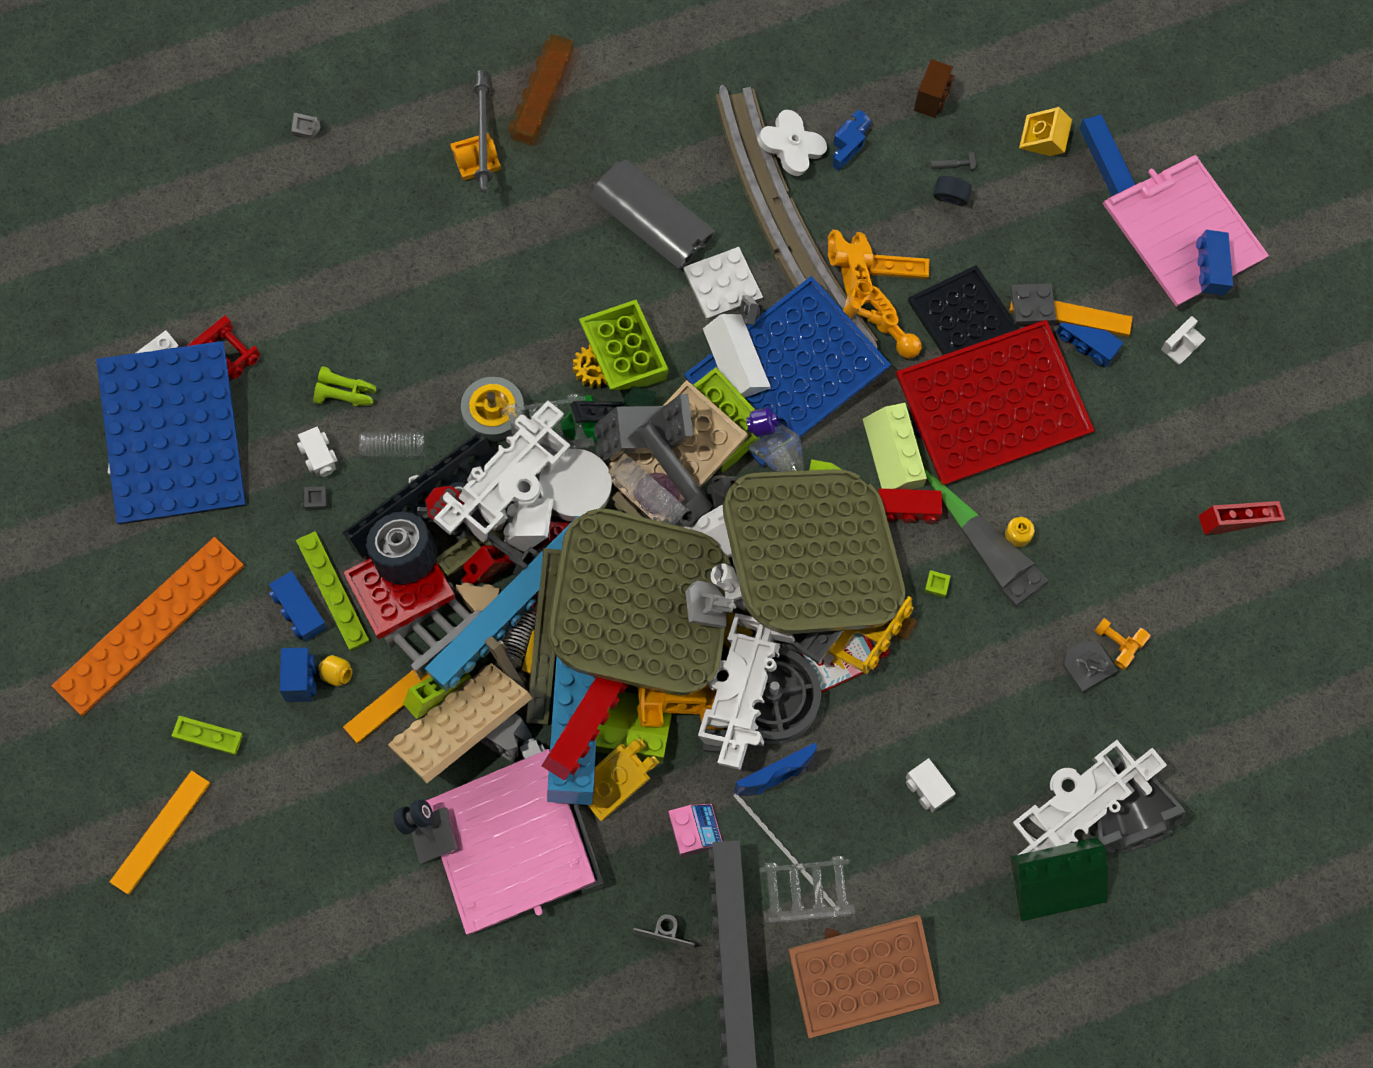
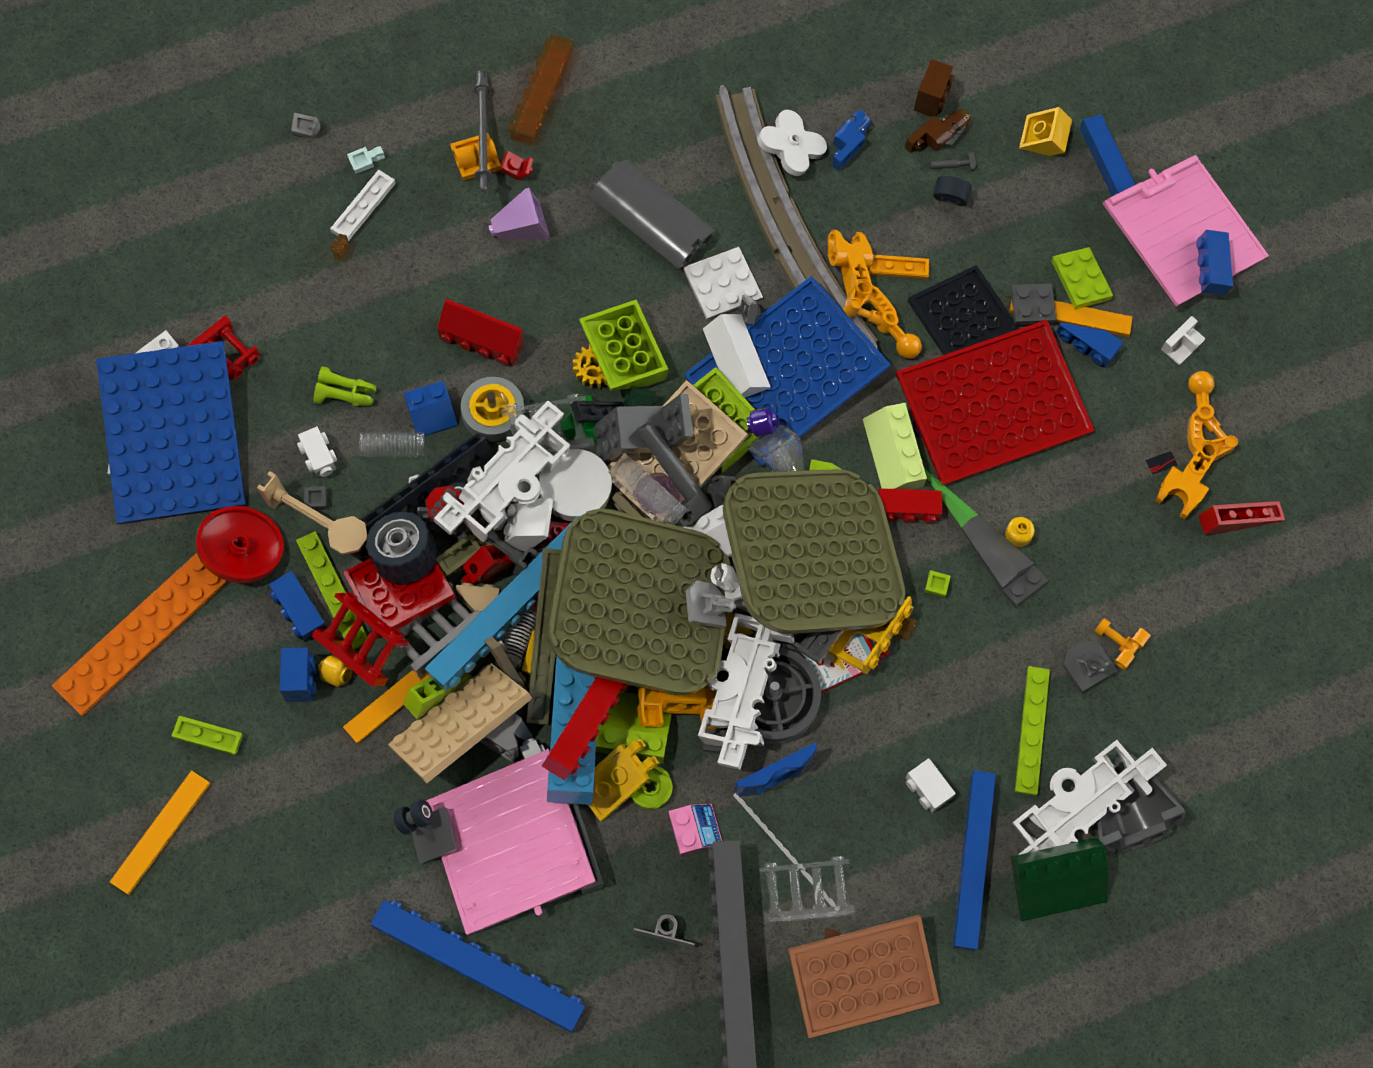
none -> red dish [196,506,284,583]
none -> tan piece [257,471,368,555]
none -> red fence [312,592,409,687]
none -> white plate [330,170,396,242]
none -> clear orange plate [331,233,349,261]
none -> light aqua plate [347,146,385,174]
none -> blue brick [371,900,585,1033]
none -> blue slope [403,381,458,438]
none -> red slope [437,299,524,366]
none -> lavender slope [489,188,550,239]
none -> red bracket [499,151,533,180]
none -> lime plate [630,766,673,810]
none -> reddish brown plate [905,109,970,153]
none -> blue tile [952,770,996,951]
none -> lime plate [1014,666,1050,796]
none -> lime plate [1051,247,1113,309]
none -> black sticker [1145,451,1178,475]
none -> light orange piece [1155,371,1238,520]

